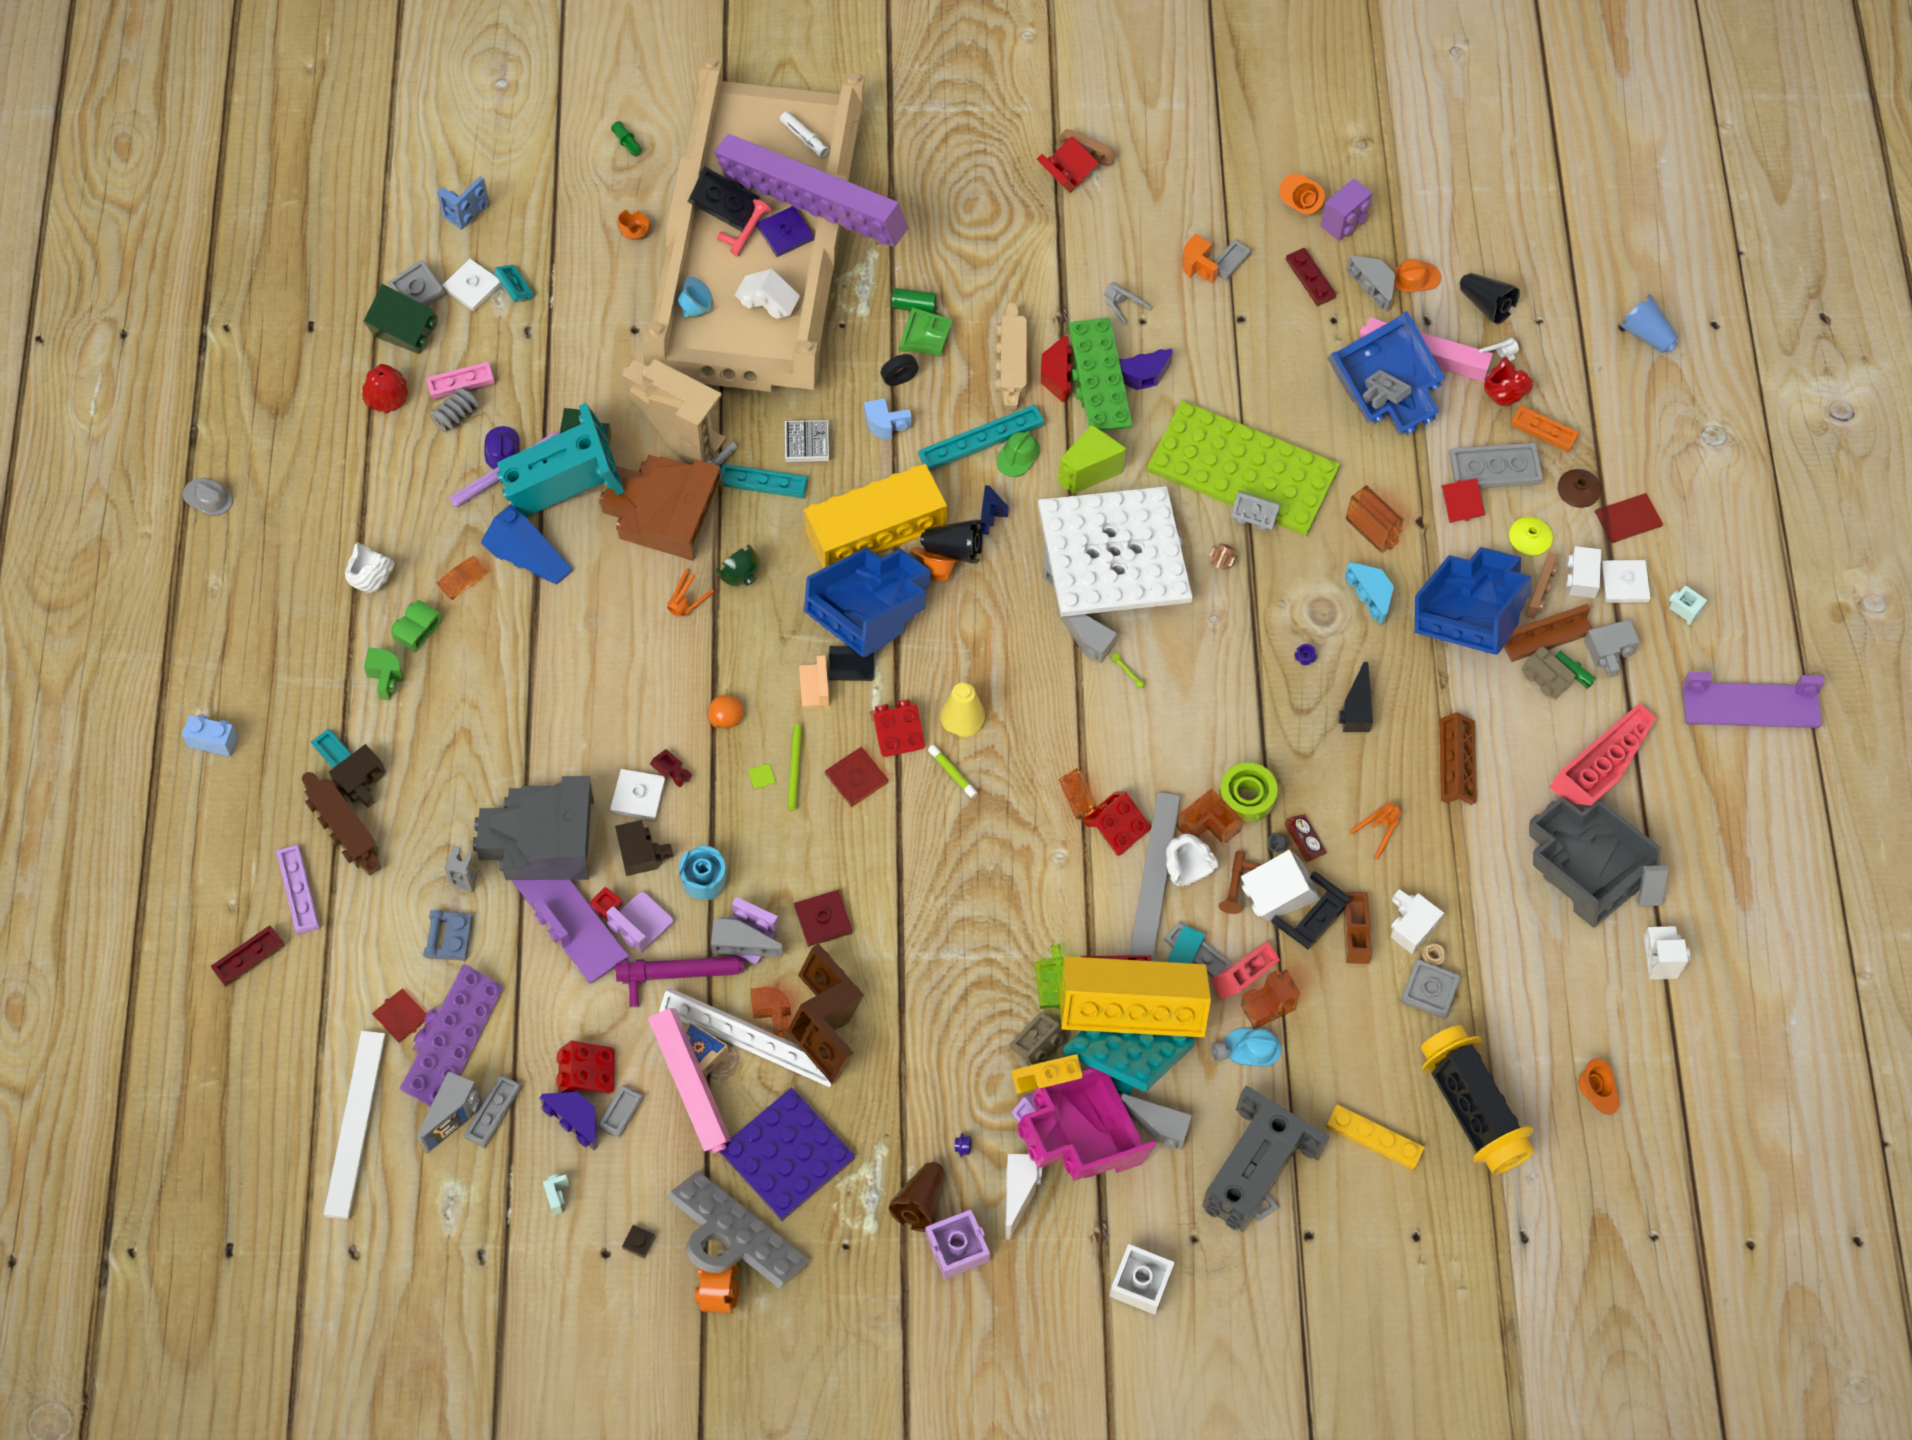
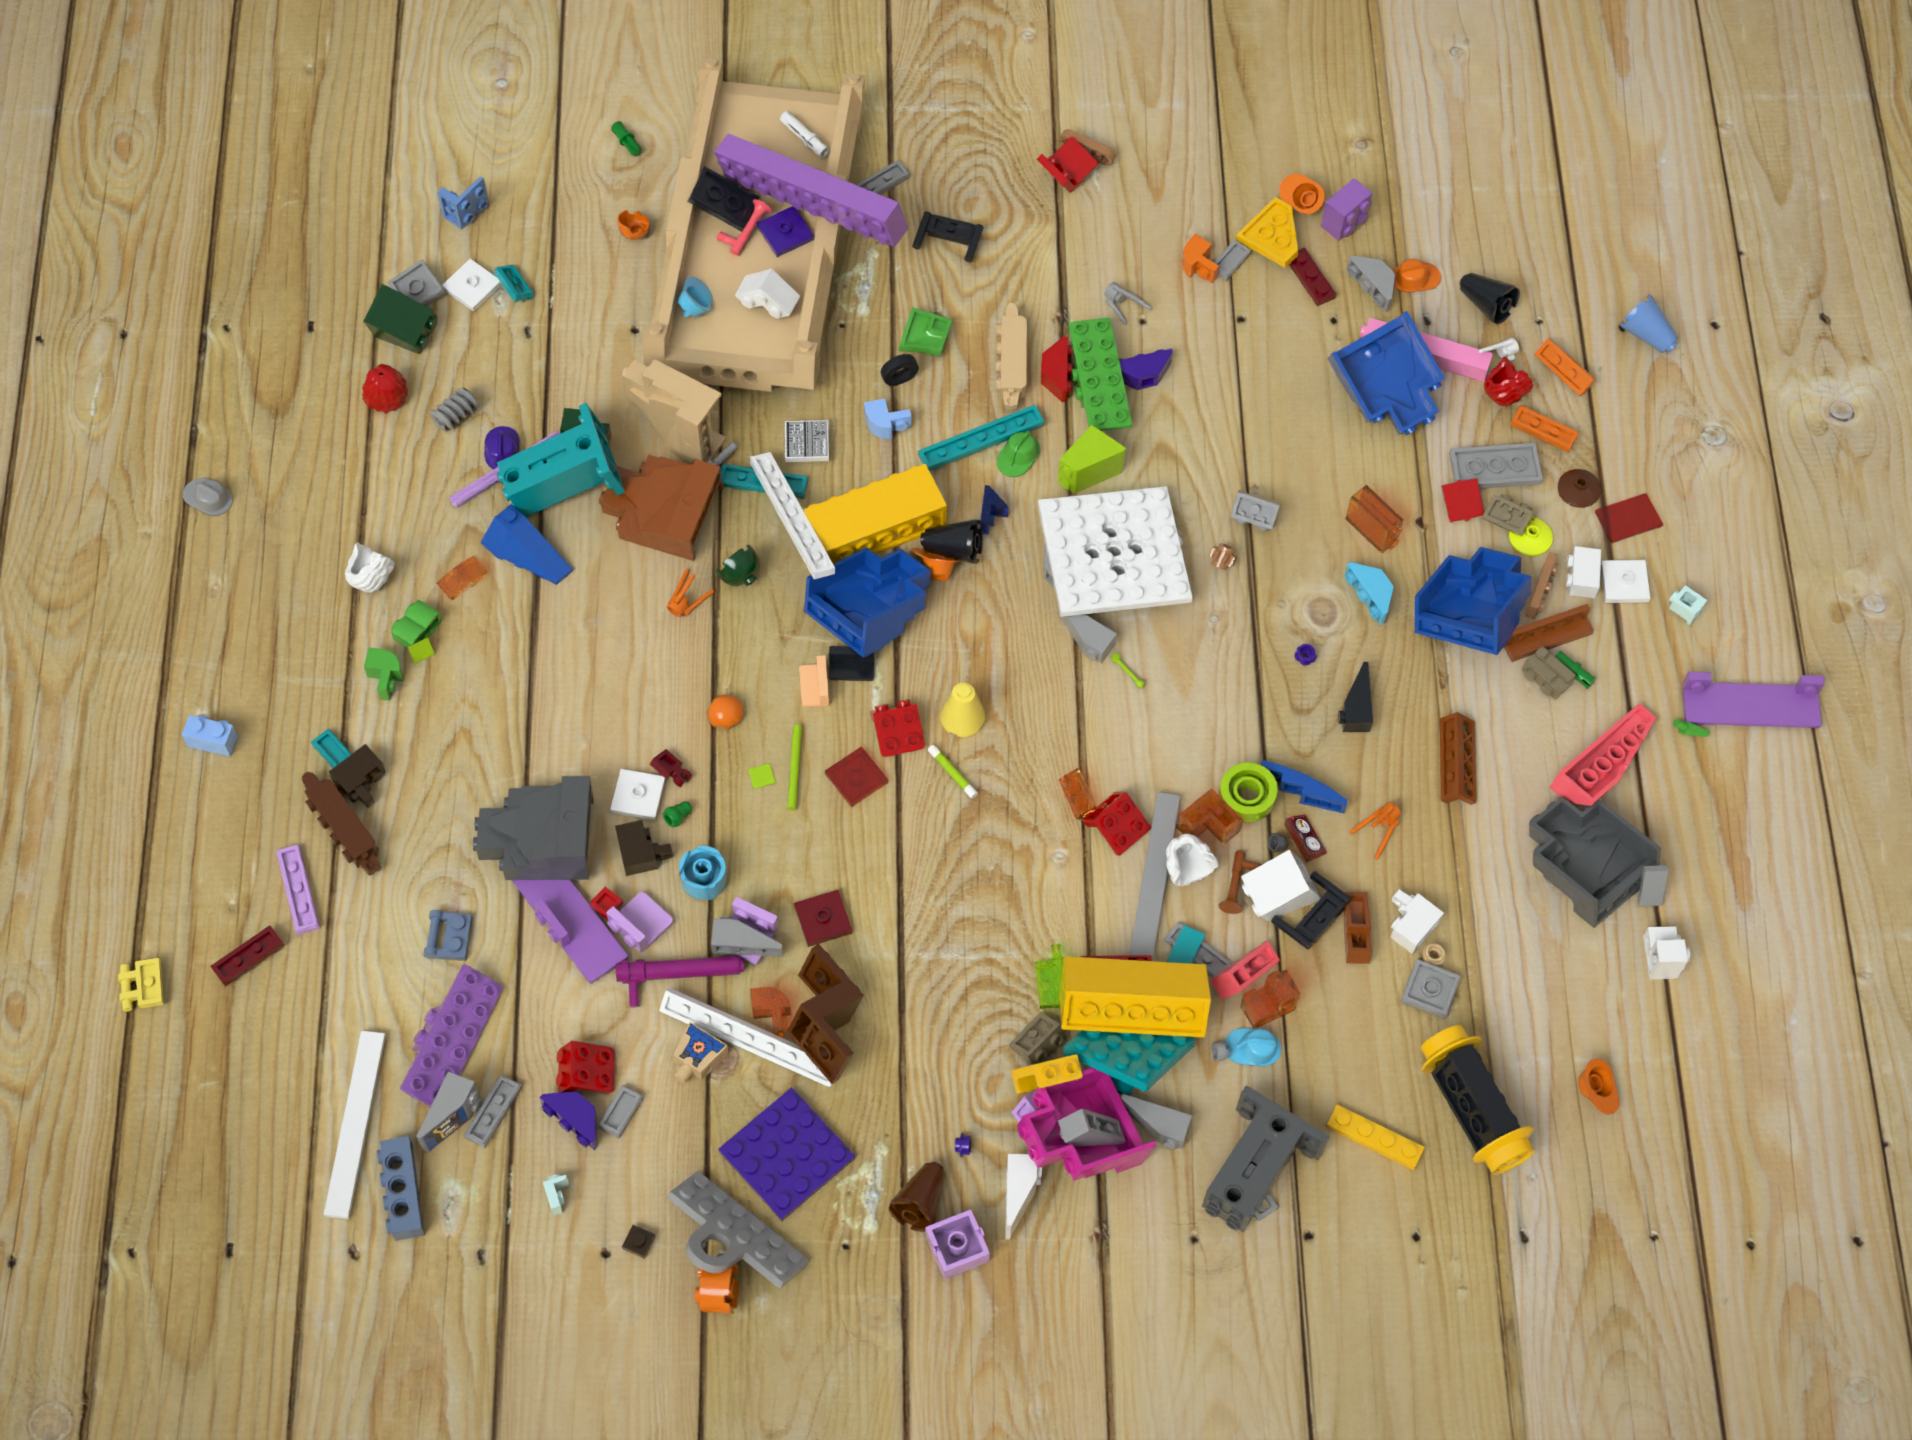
clear red piece [372,988,426,1043] -> none
bright pink plate [426,362,495,400] -> none
light grey hinge [444,845,477,893] -> none
bright pink brick [648,1008,731,1154] -> none
green pin [892,288,937,314] -> none
white brick [1109,1244,1175,1315] -> none
lime plate [1147,400,1340,536] -> none
light grey hinge [1362,370,1411,409] -> none
light grey hinge [1584,619,1640,678] -> none
none -> light yellow plate [118,958,164,1012]
none -> sand blue brick [377,1136,425,1241]
none -> lime sticker [408,637,435,664]
none -> green piece [663,801,692,827]
none -> white plate [750,452,835,579]
none -> light grey tile [856,160,910,195]
none -> black plate [912,211,984,262]
none -> light grey slope [1058,1109,1126,1147]
none -> yellow plate [1236,197,1298,268]
none -> blue slope [1261,760,1348,813]
none -> dark tan bracket [1482,494,1536,537]
none -> orange plate [1534,338,1596,396]
none -> bright green bar [1673,718,1710,737]

